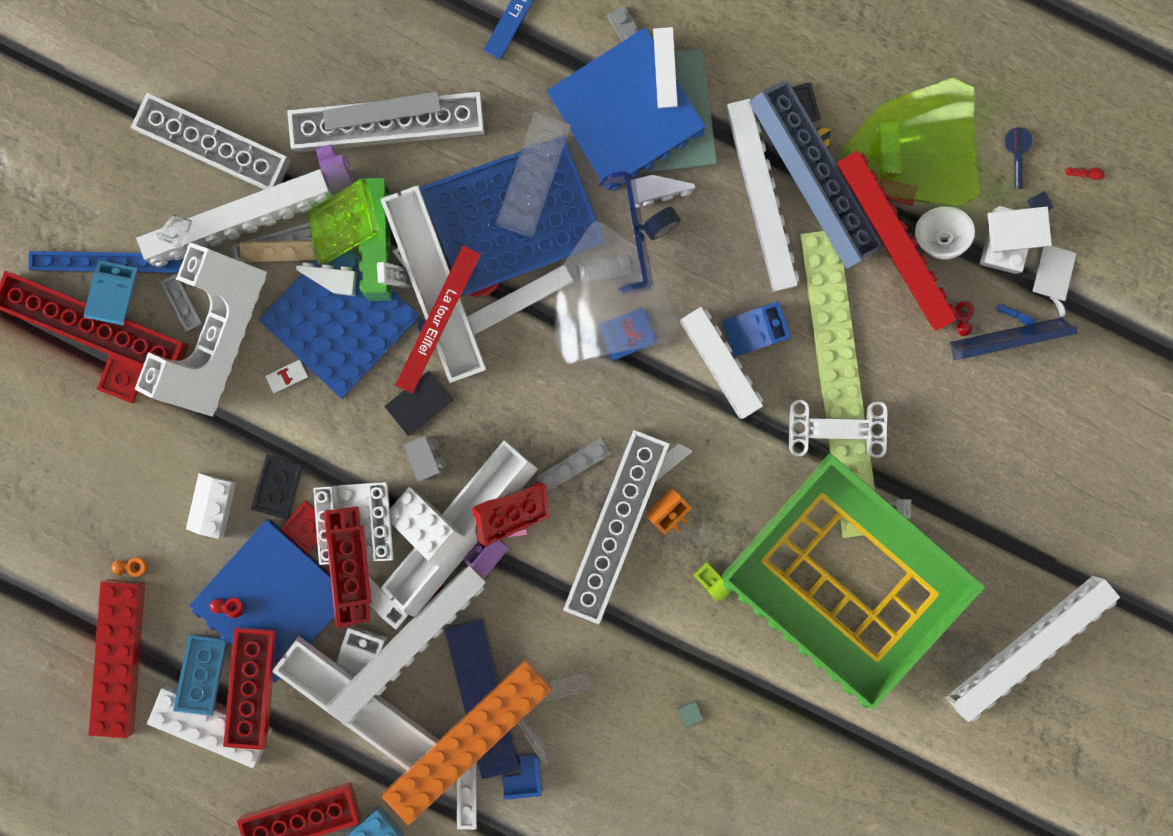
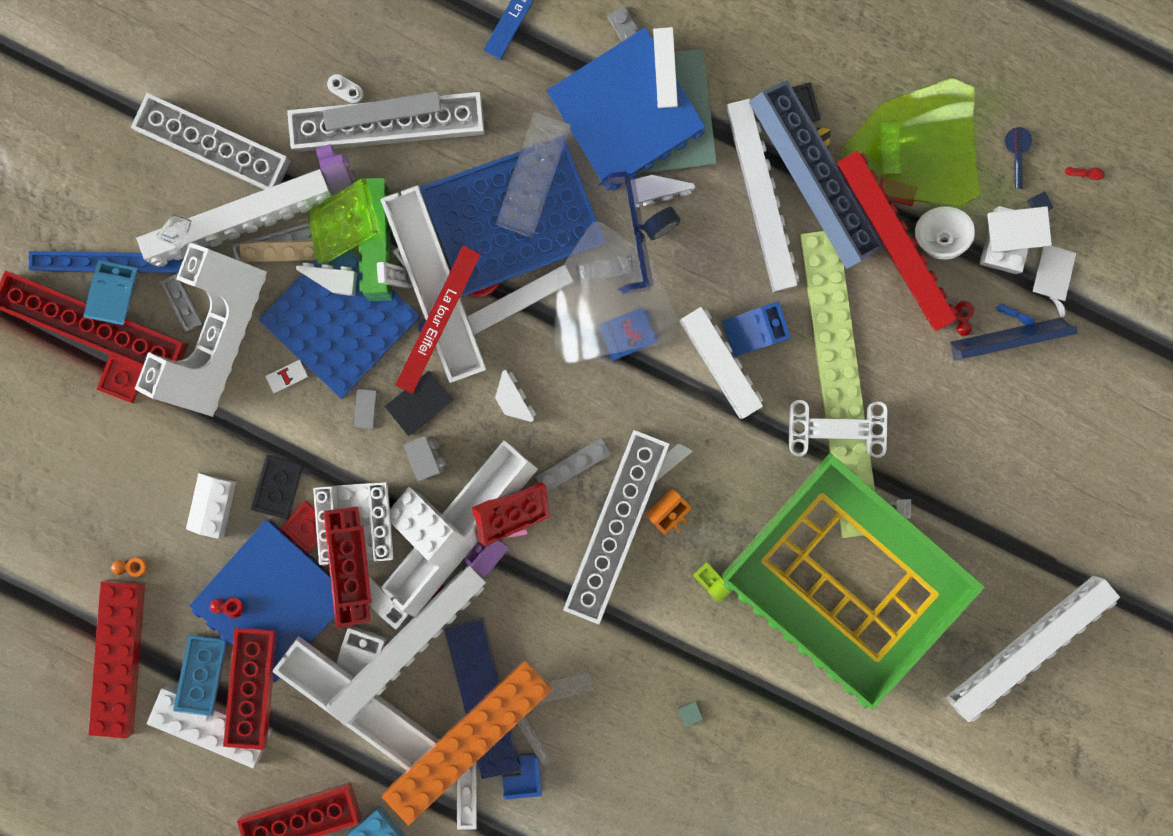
none -> white plate [327,74,364,104]
none -> light grey tile [354,389,377,429]
none -> white slope [495,370,536,422]

